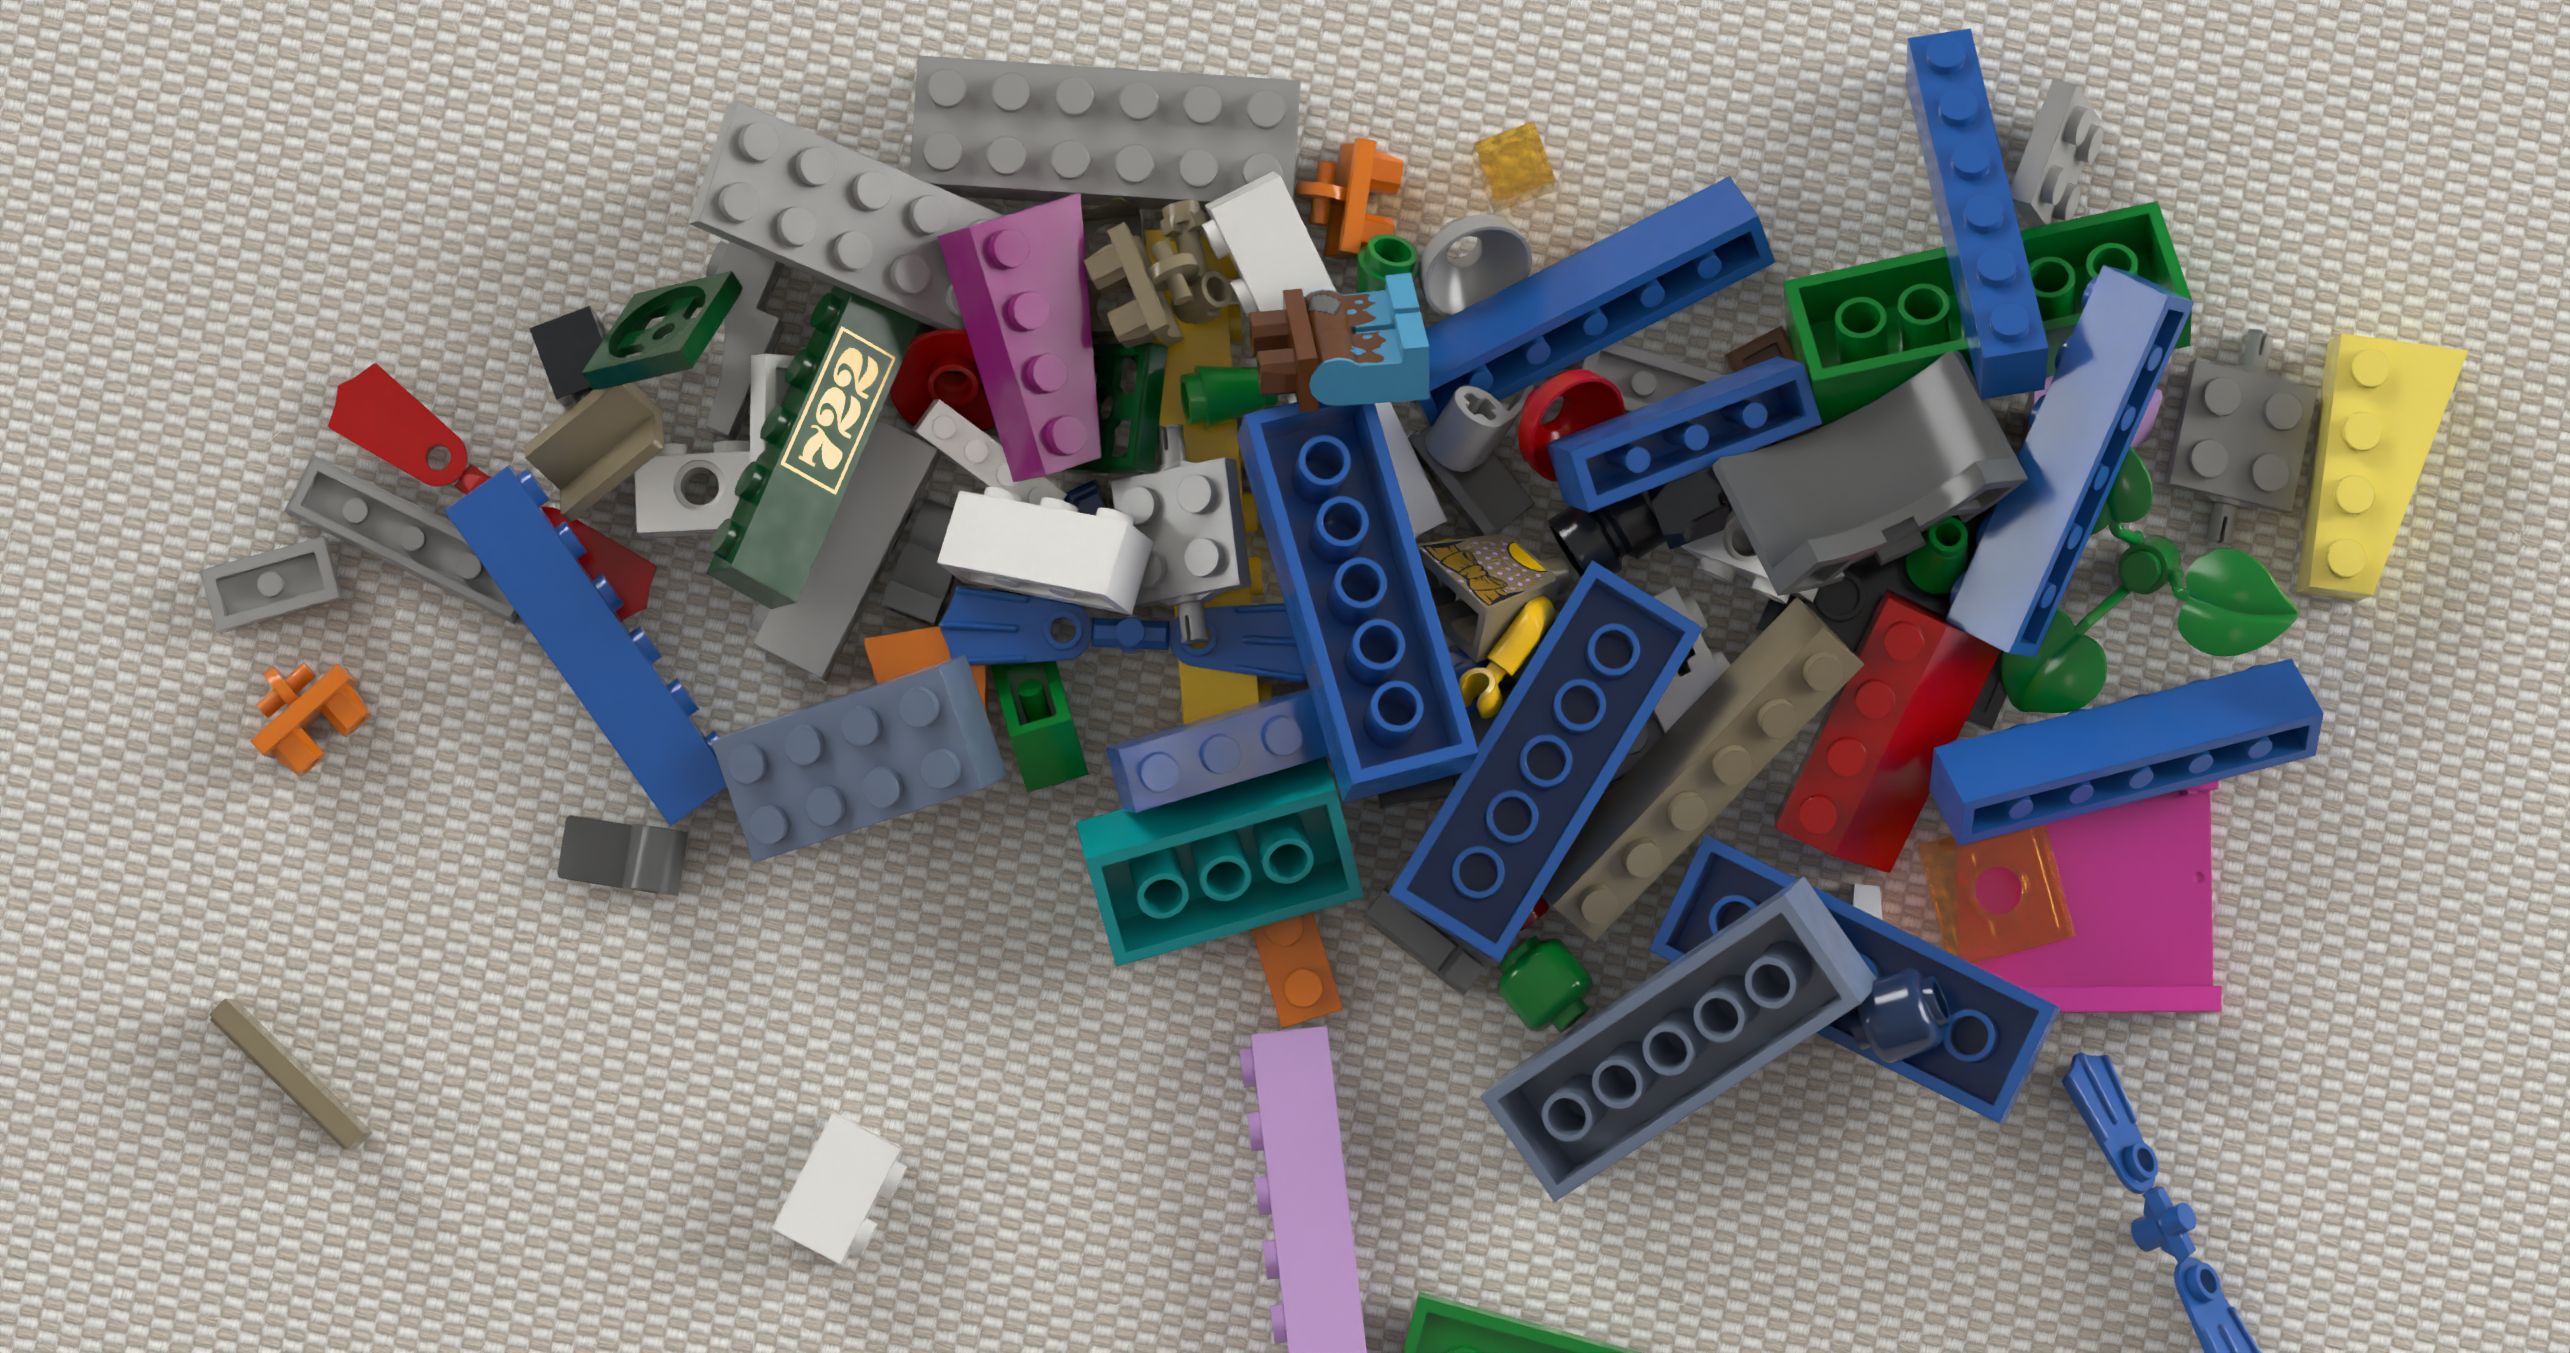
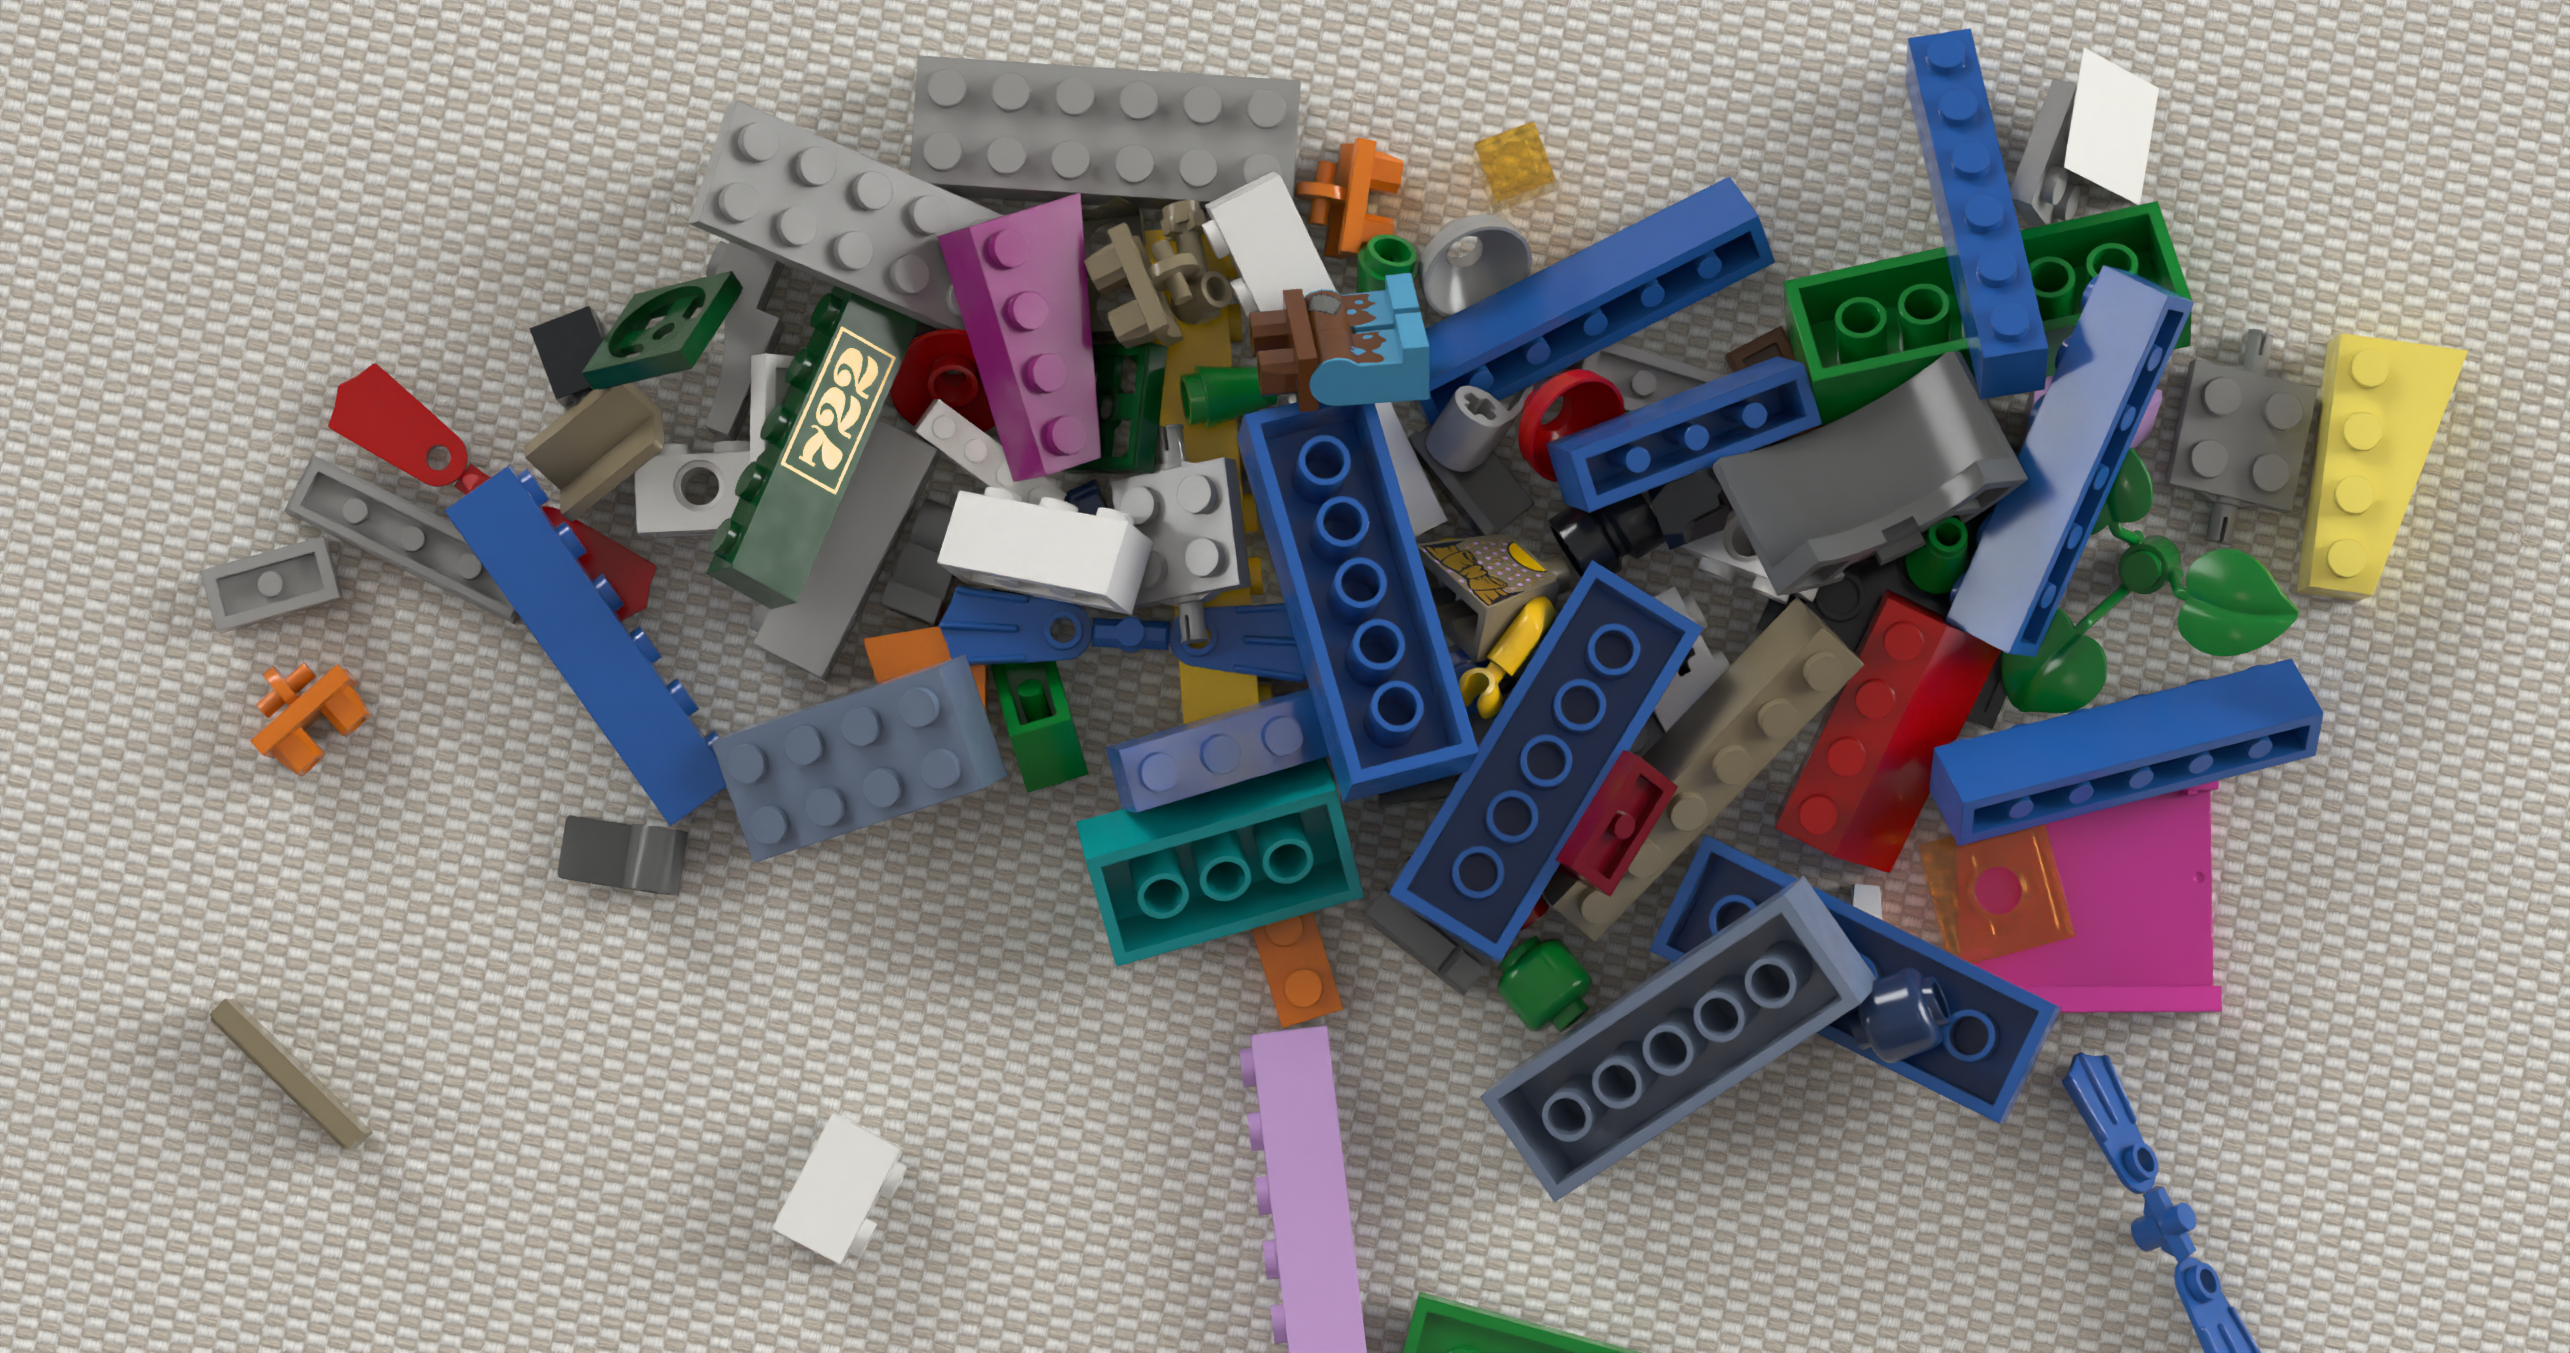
none -> dark red panel [1555,750,1678,897]
none -> white sticker [2064,47,2159,205]

